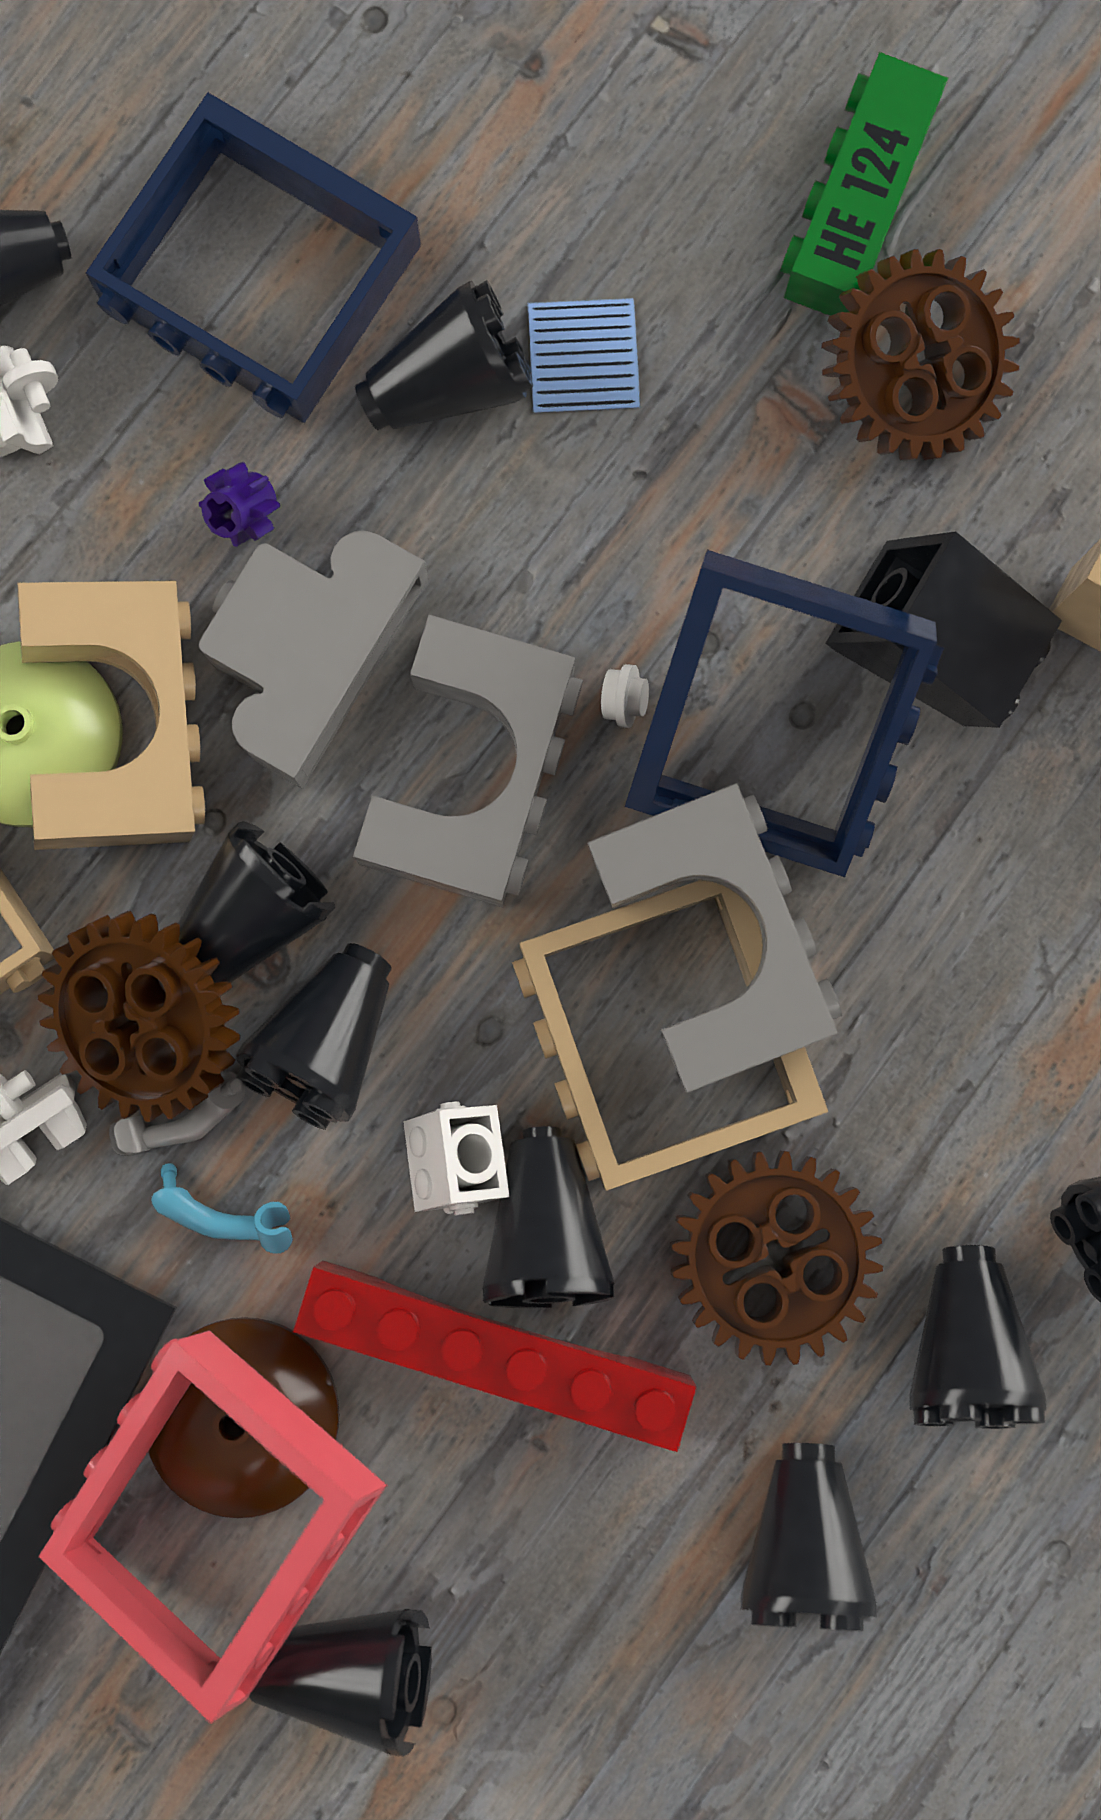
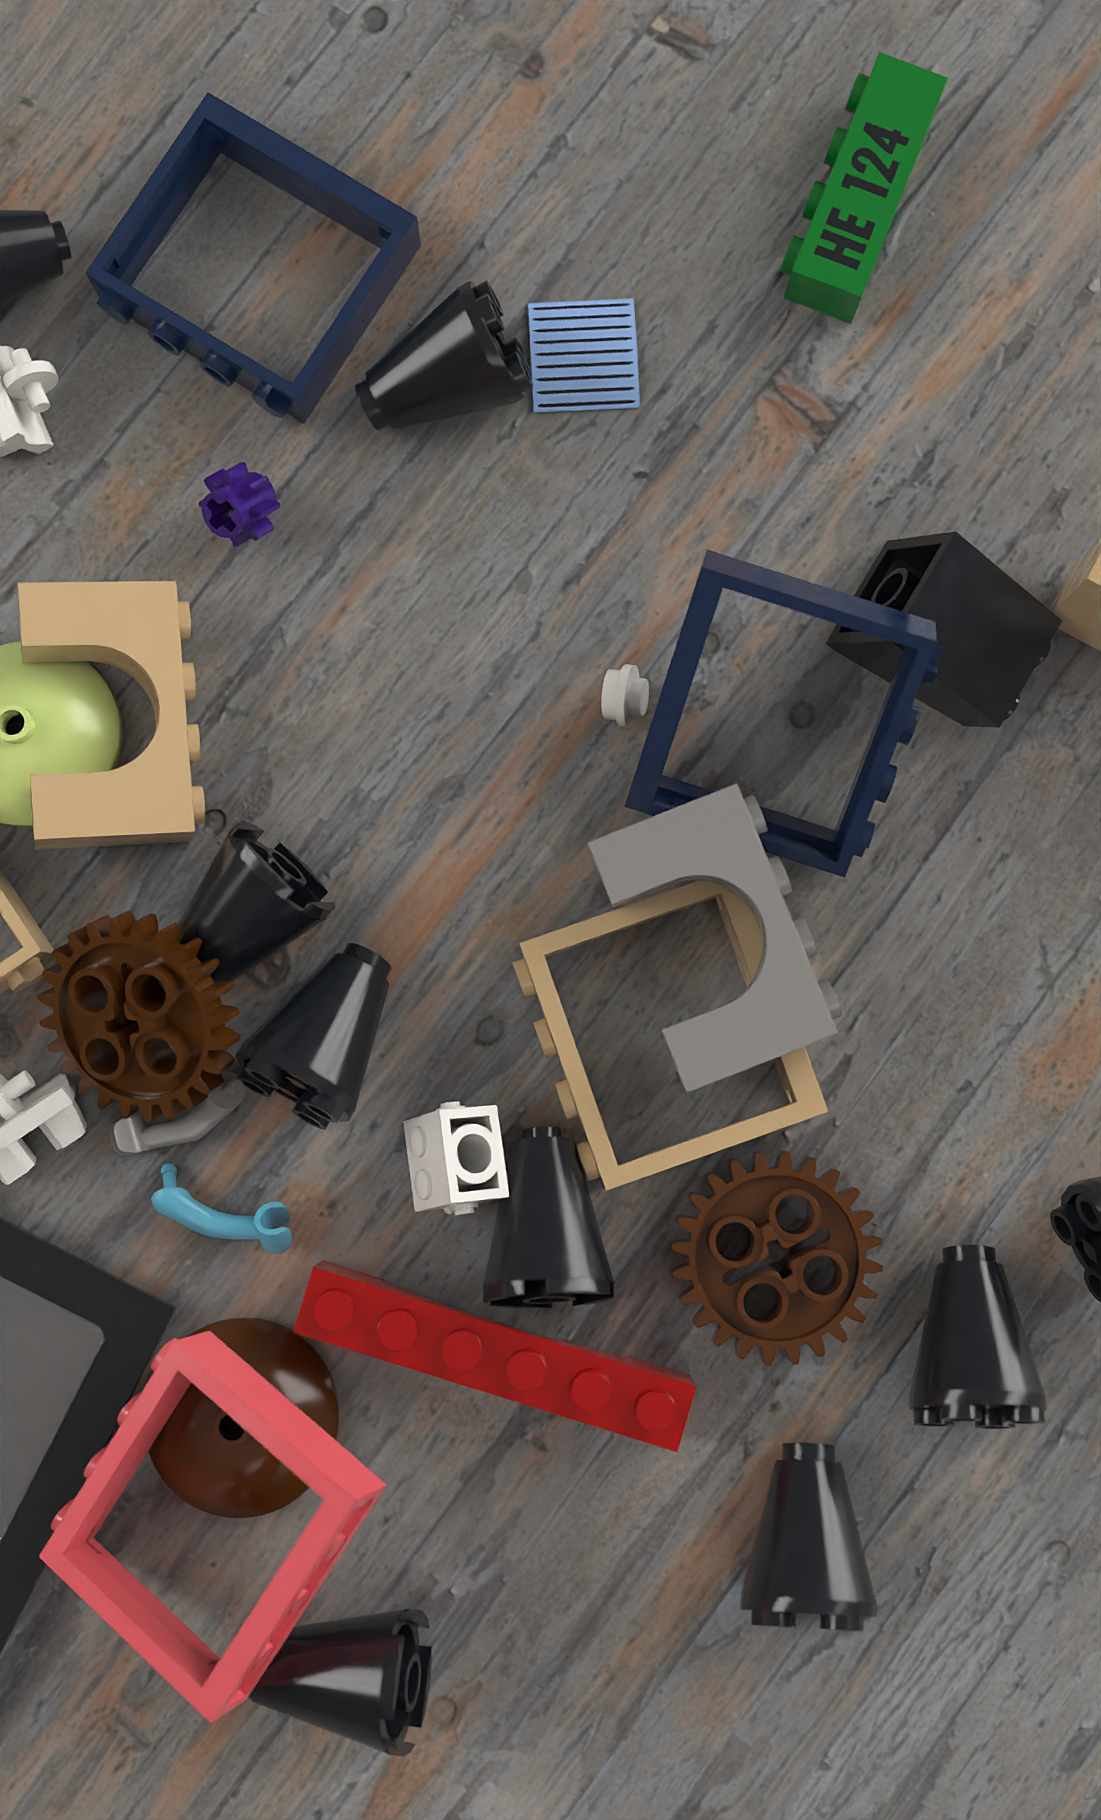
light grey brick [199,531,428,789] -> none
light grey arch [353,615,583,908] -> none
reddish brown gear [822,249,1020,461] -> none

